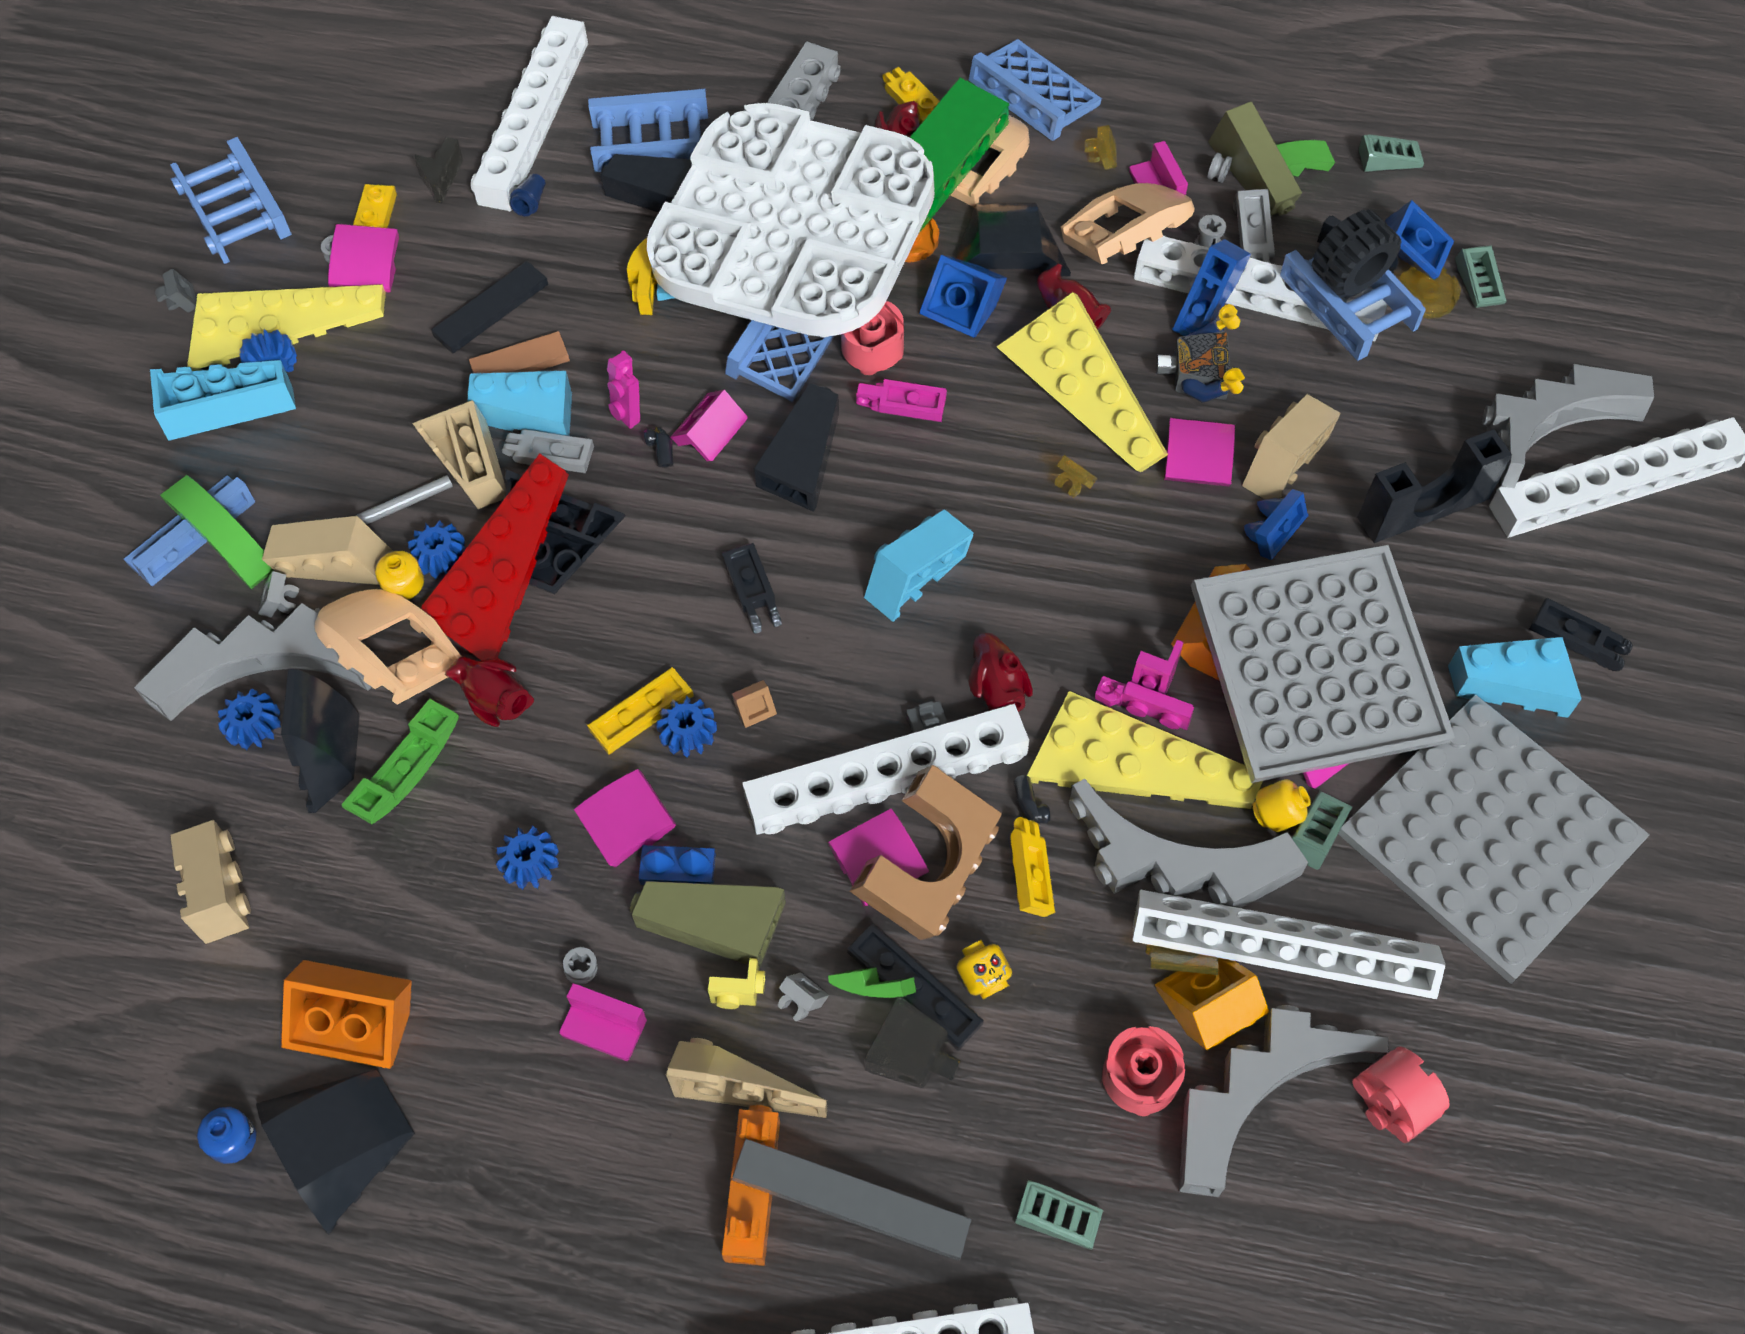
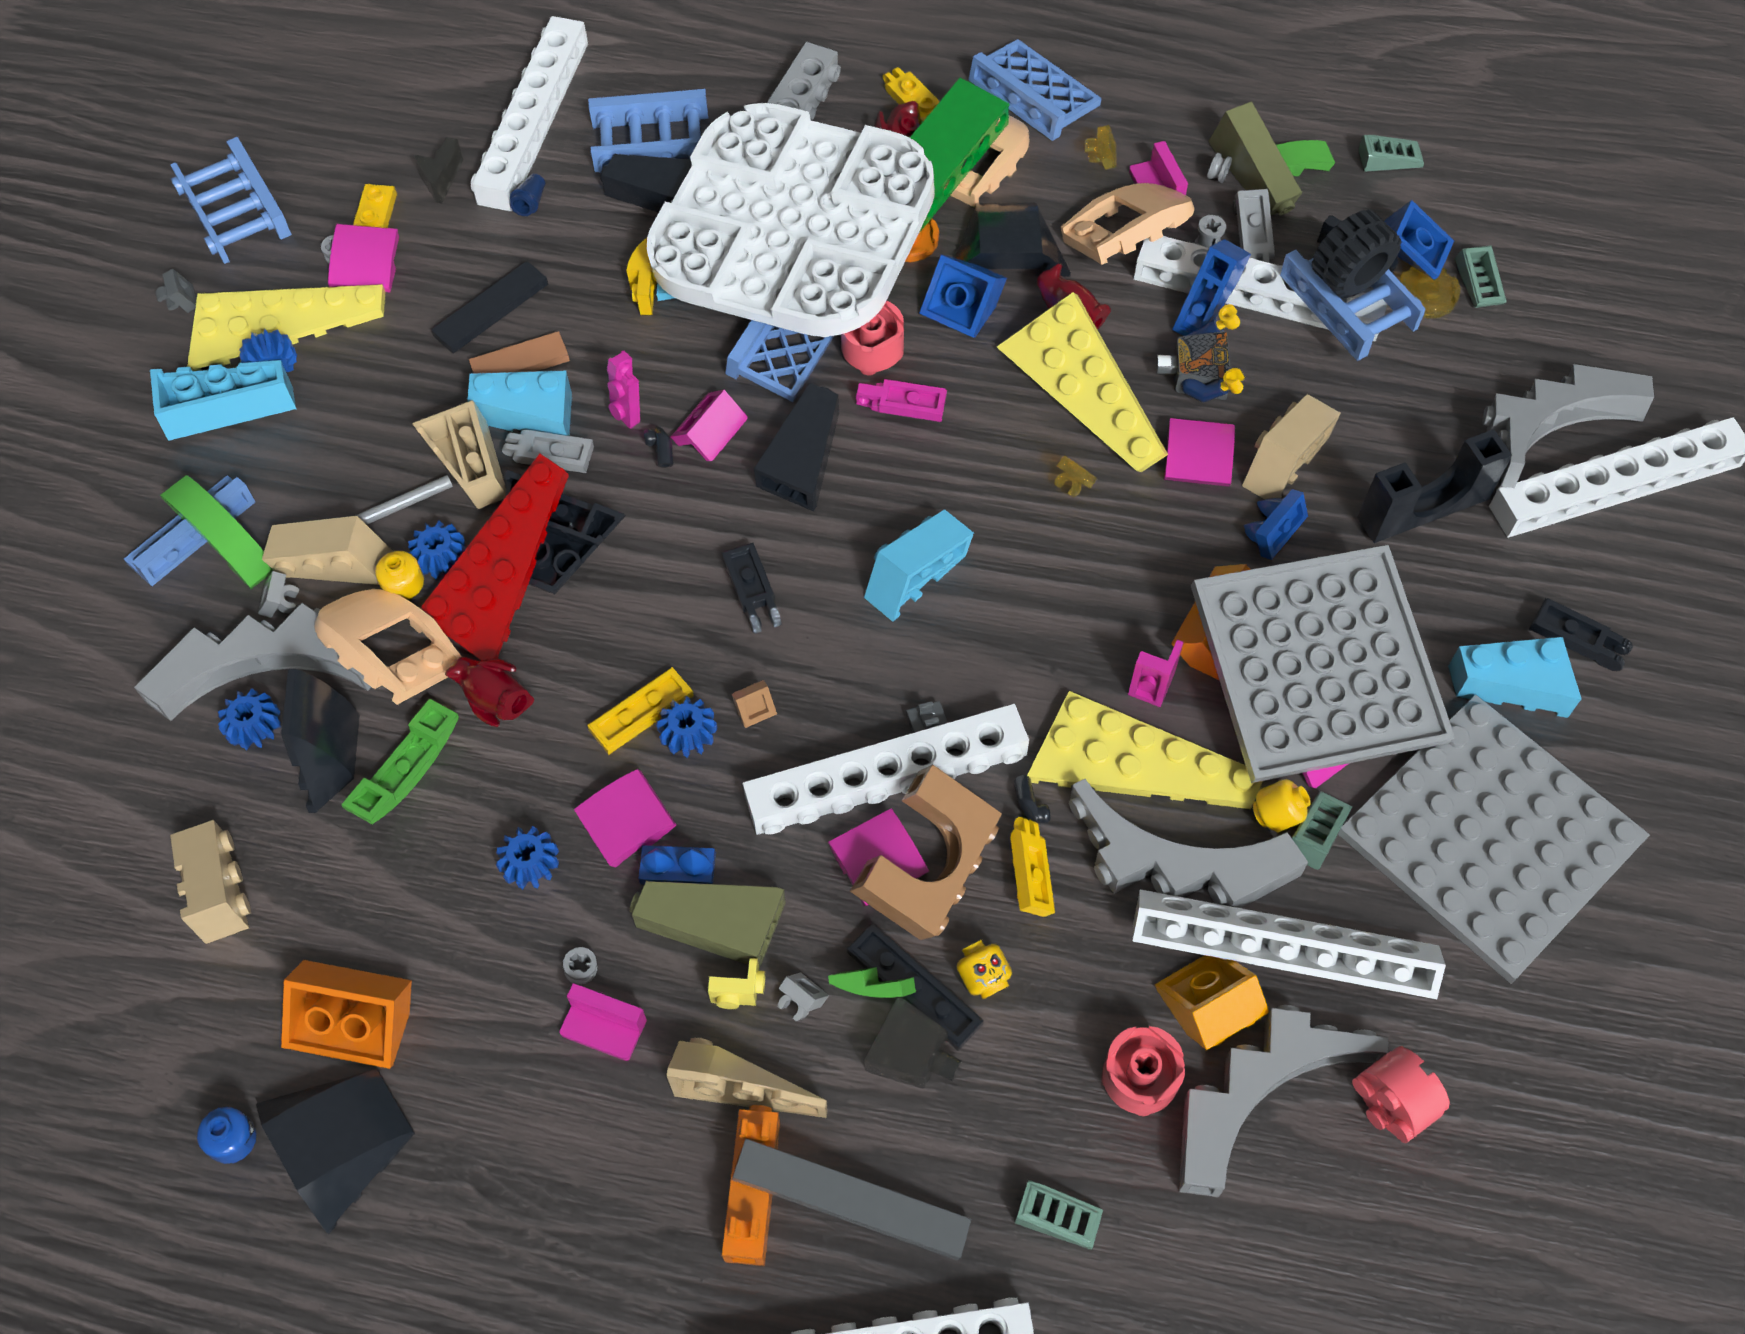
dark red animal [968,632,1033,713] -> none
dark pink hinge [1095,676,1194,730] -> none
clear yellow piece [1145,944,1219,975] -> none

